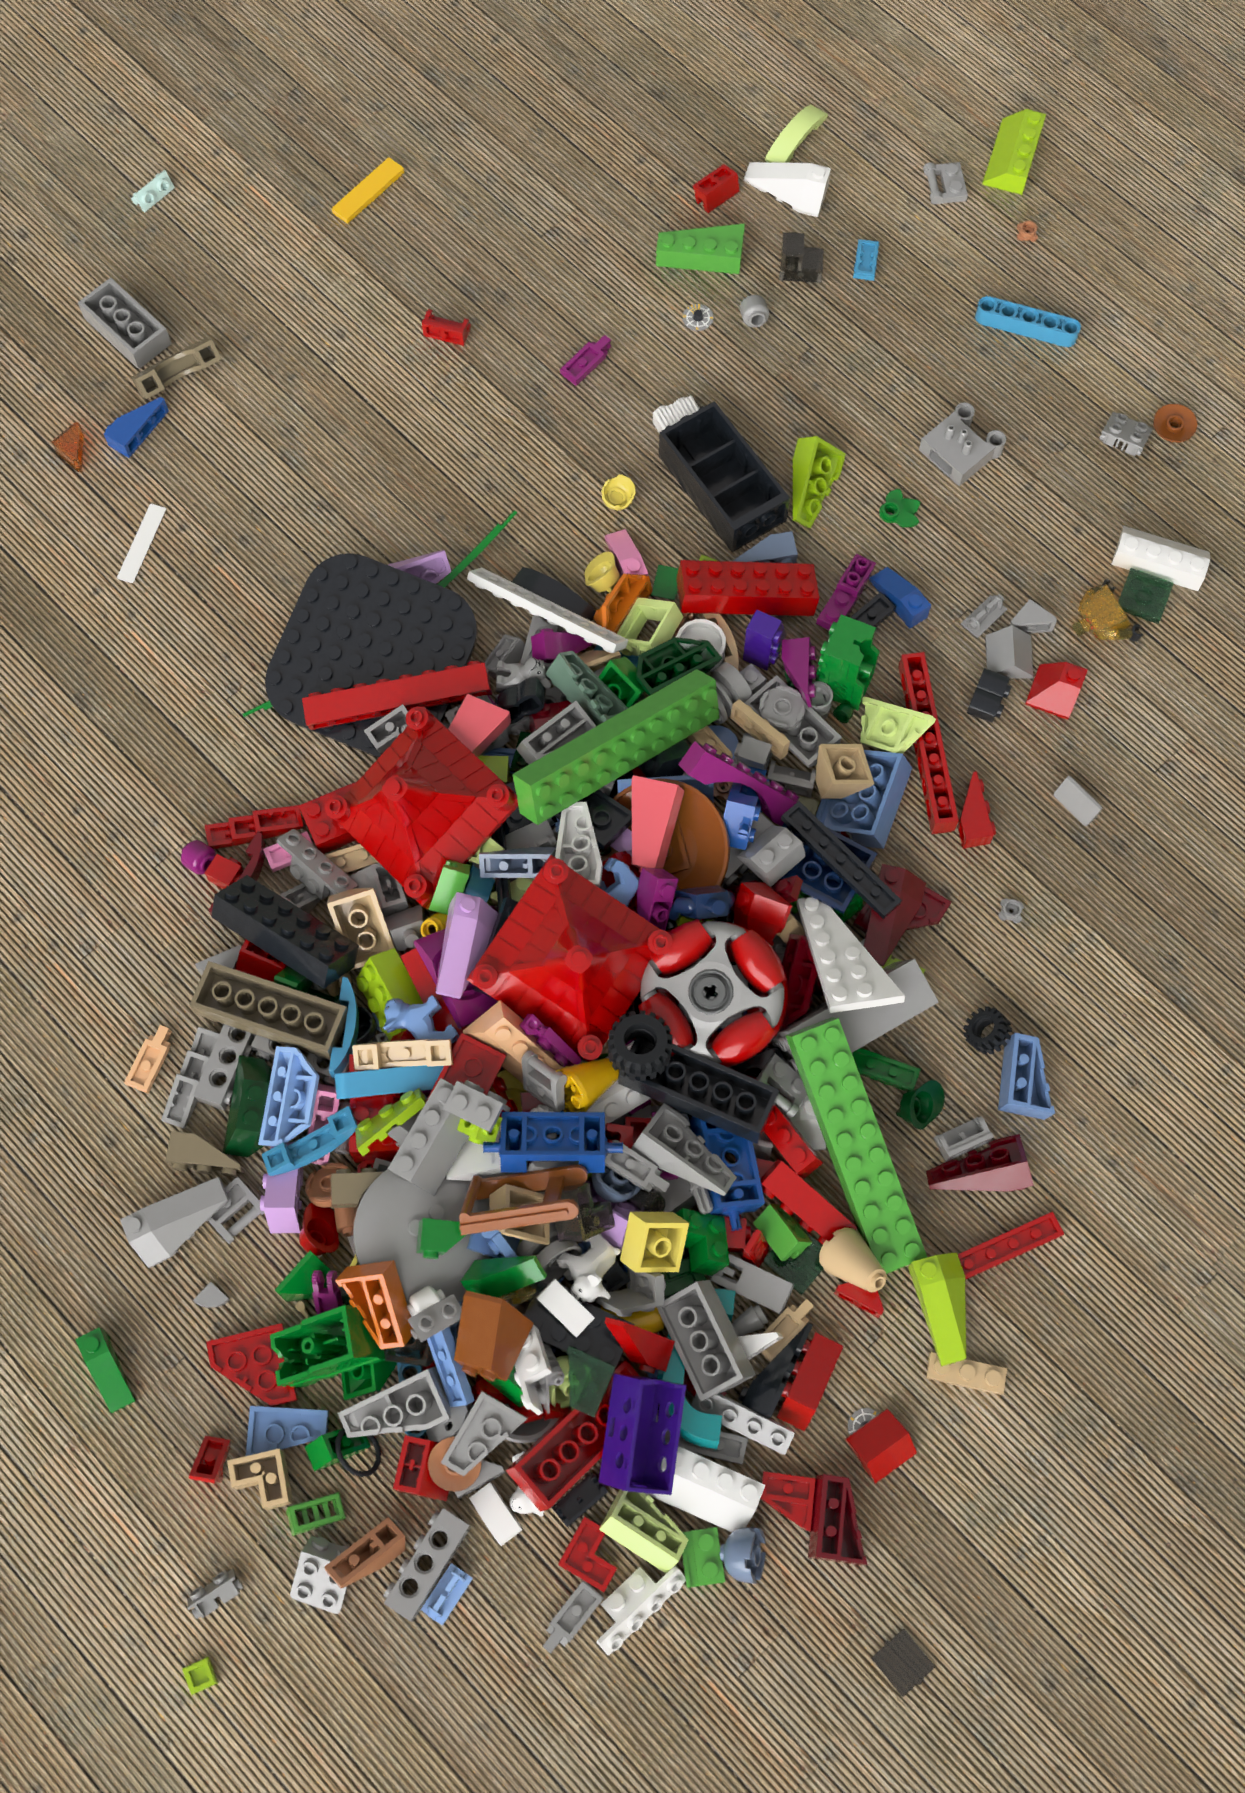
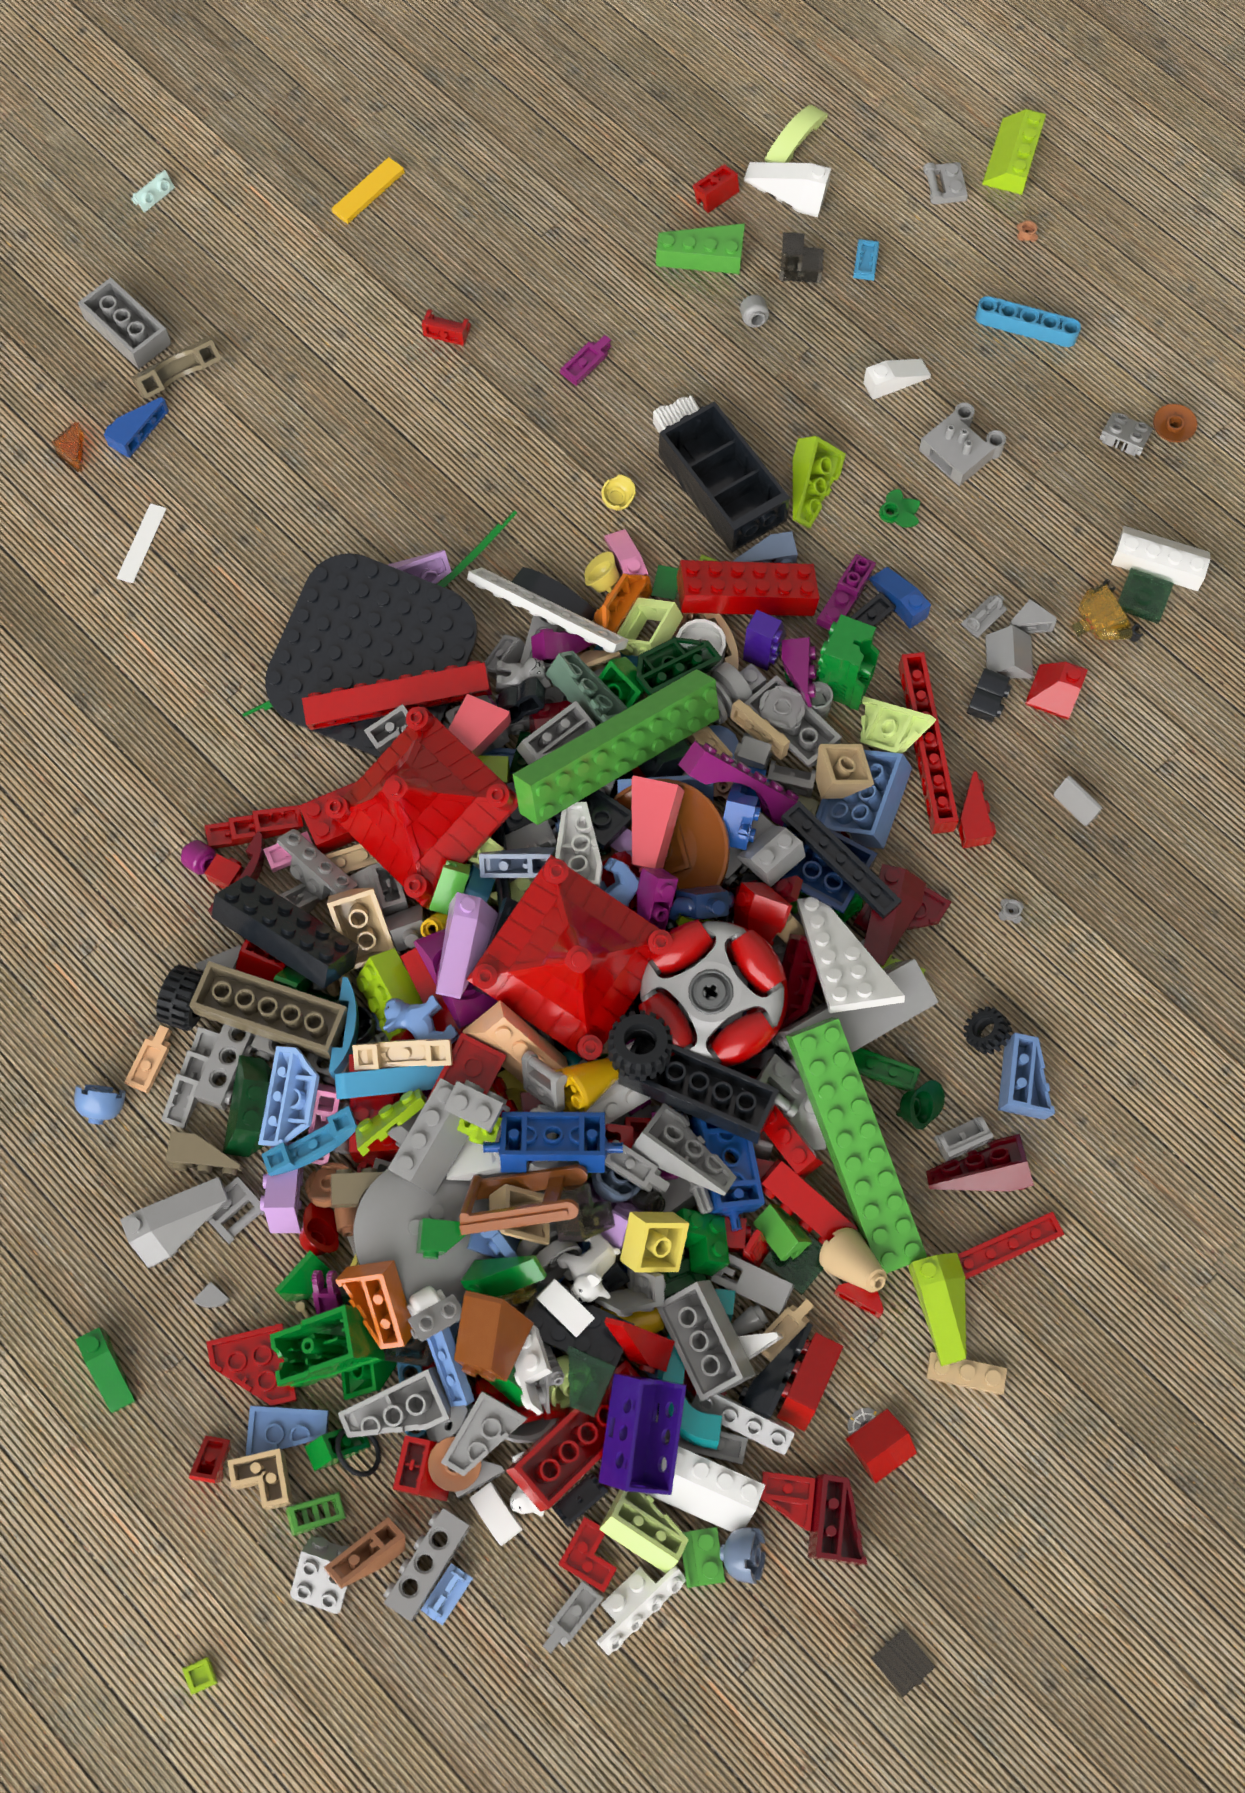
light grey hinge [187,1568,244,1619] -> none
magenta hinge [519,1014,582,1067] -> none
light grey piece [682,304,714,331] -> none
dark green hinge [833,703,854,723] -> none
none -> medium blue cylinder [74,1084,126,1125]
none -> black tyre [156,964,203,1031]
none -> white slope [863,359,931,400]

